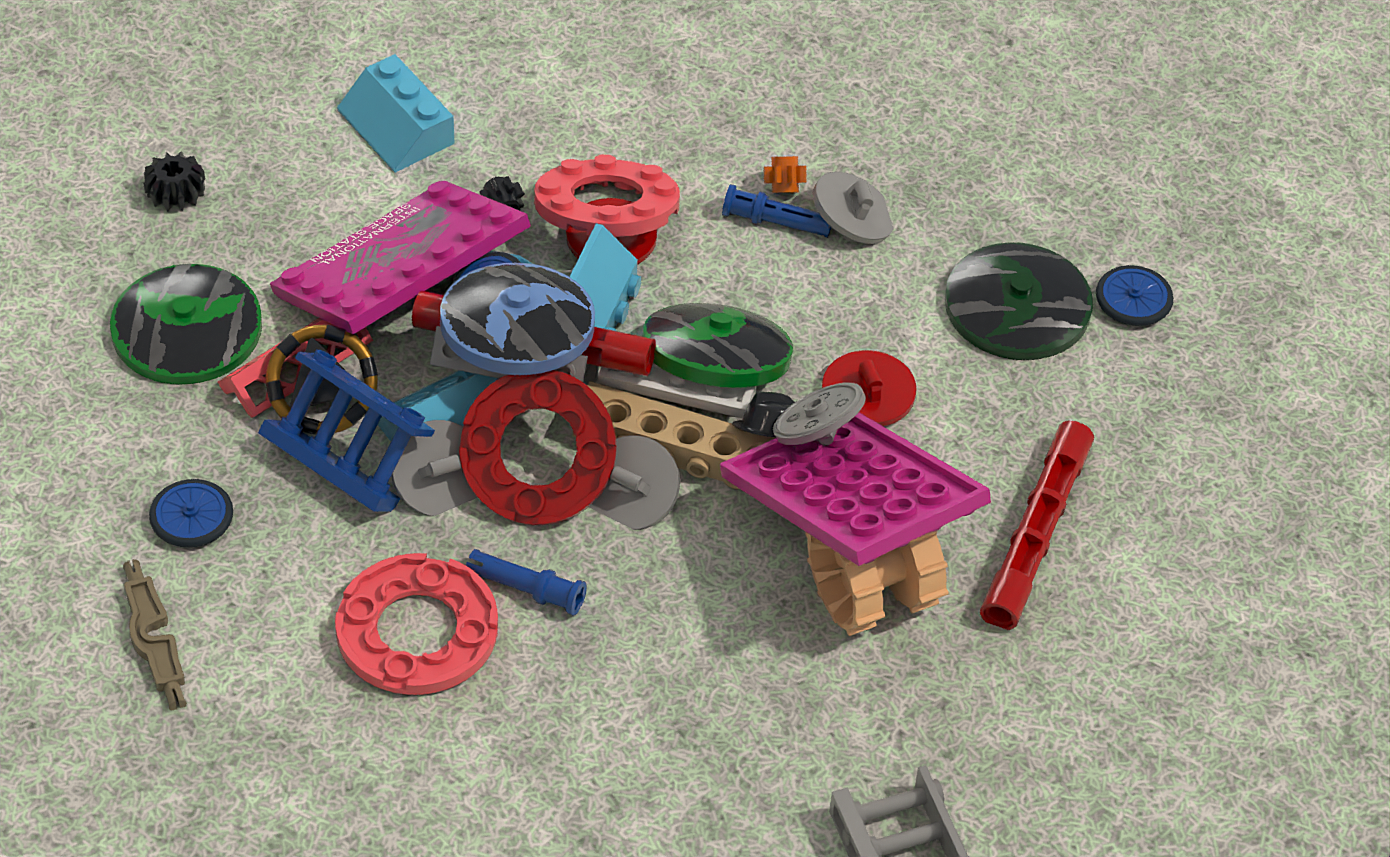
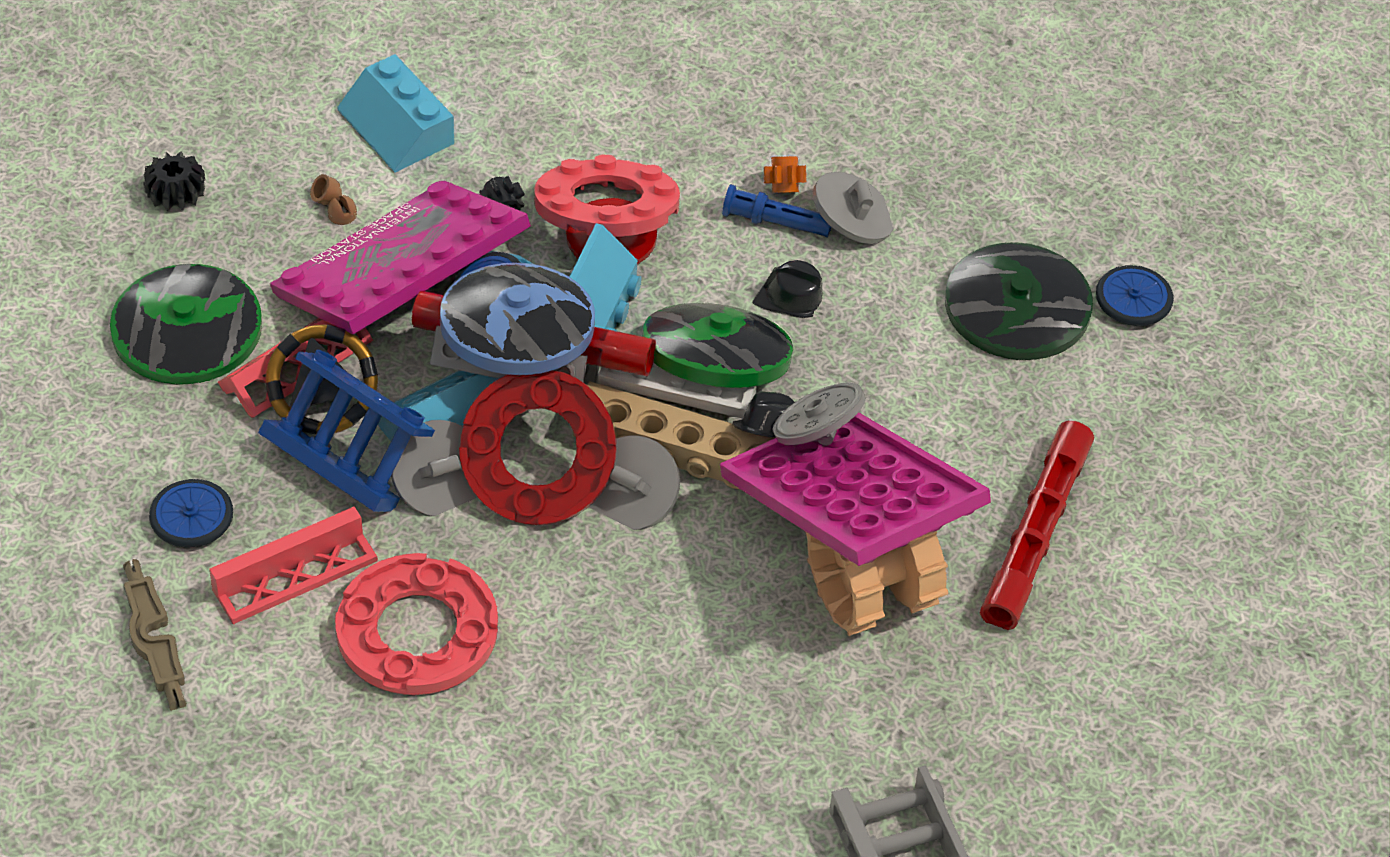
blue pin [466,549,587,616] -> none
red shield [822,350,917,427] -> none
none -> coral fence [209,506,378,624]
none -> medium nougat hinge [310,174,342,205]
none -> medium nougat hinge [328,195,357,225]
none -> black piece [752,260,823,318]

